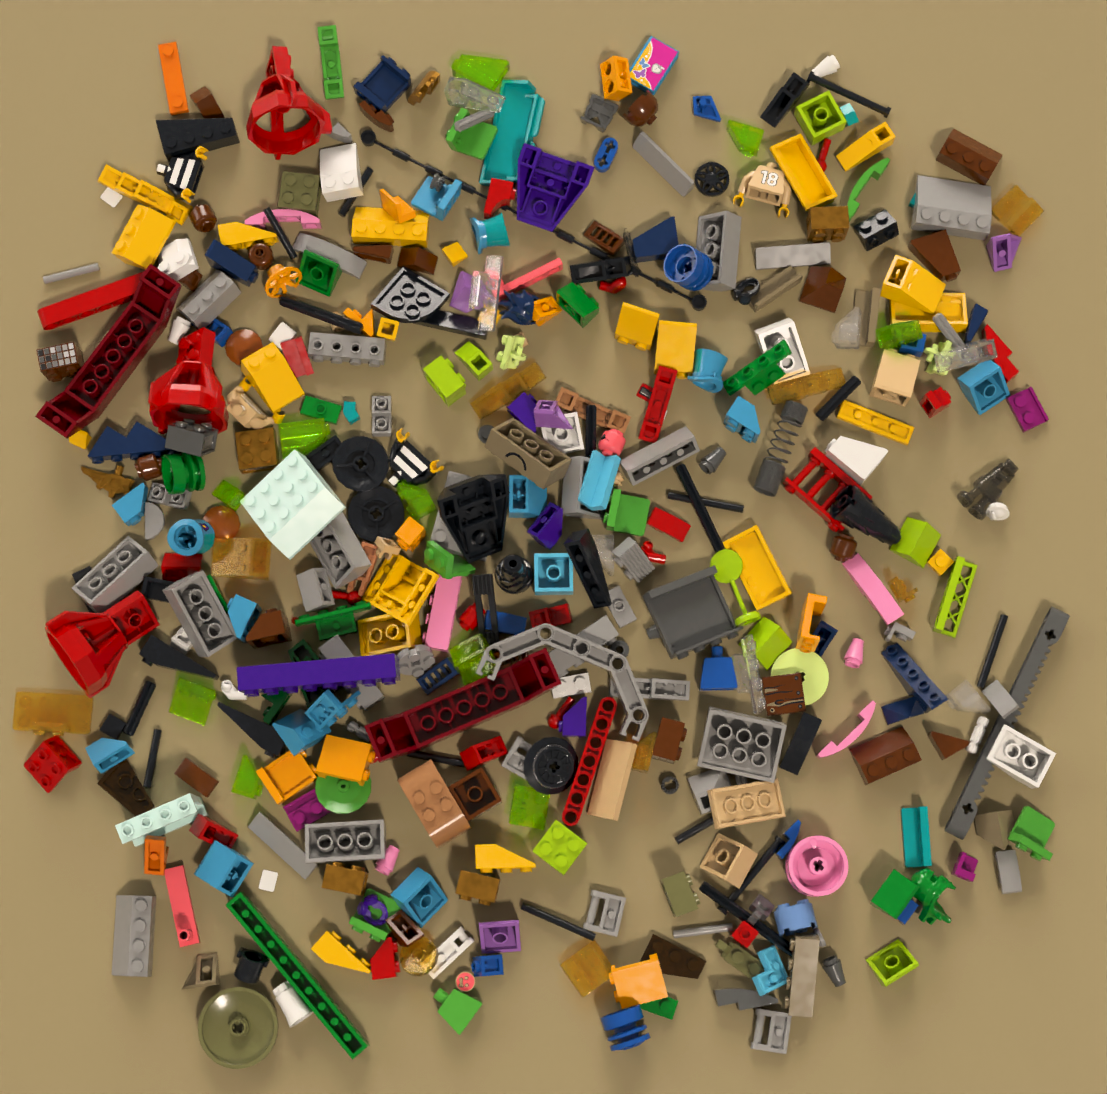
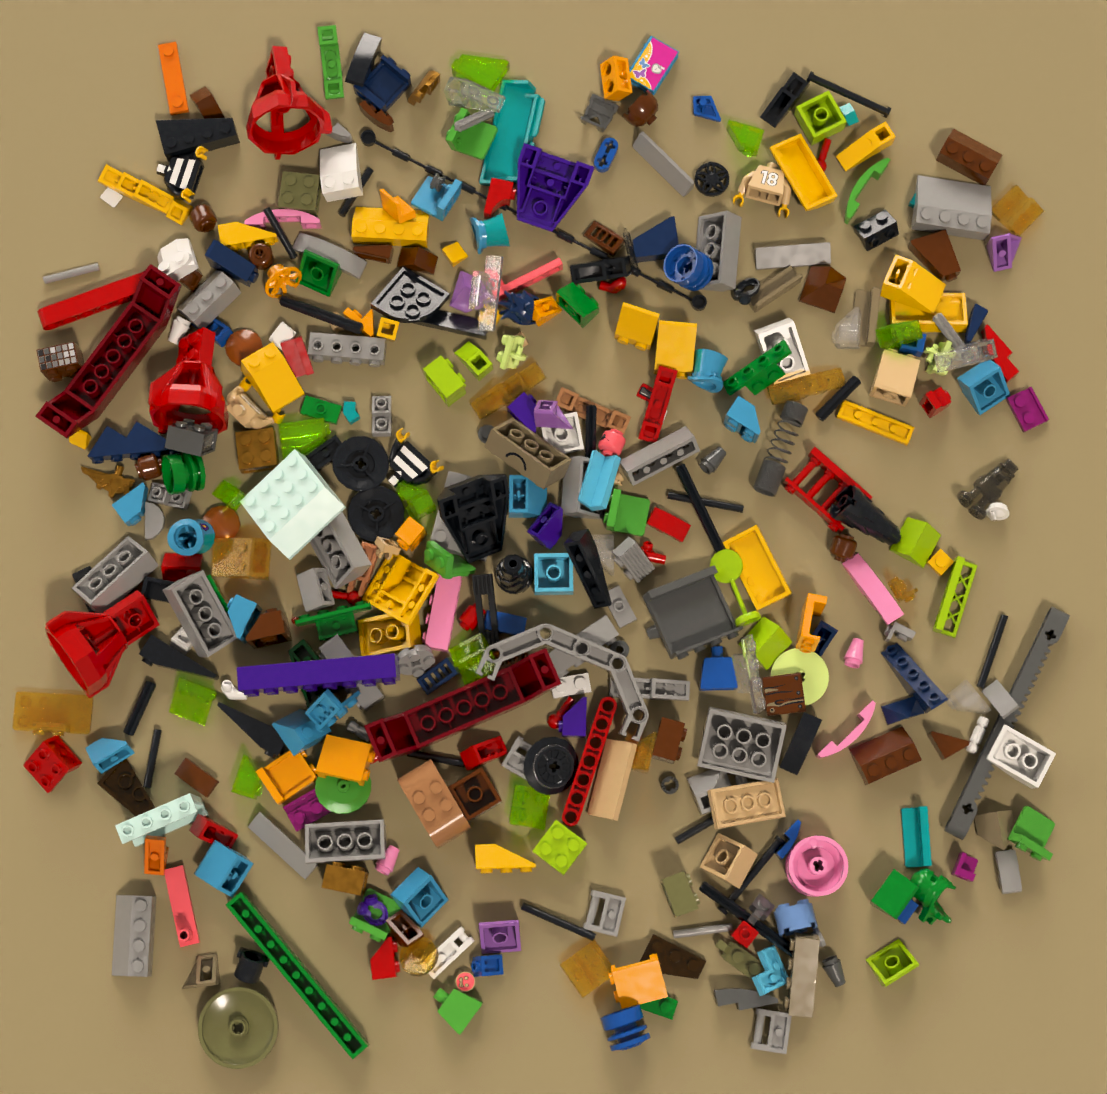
black tile [100,714,127,740] -> none
yellow slope [112,204,176,270] -> none
white sticker [259,870,278,892] -> none
dark green slope [261,691,292,726] -> none
white plant [272,981,313,1028] -> none
yellow slope [311,930,371,973] -> none
pearl gold piece [455,870,501,906] -> none
red slope [529,603,573,630] -> none
pearl gold piece [806,206,849,243] -> none
white cone [811,55,840,77] -> none
white slope [825,436,888,486] -> none
none -> black slope [345,33,382,87]

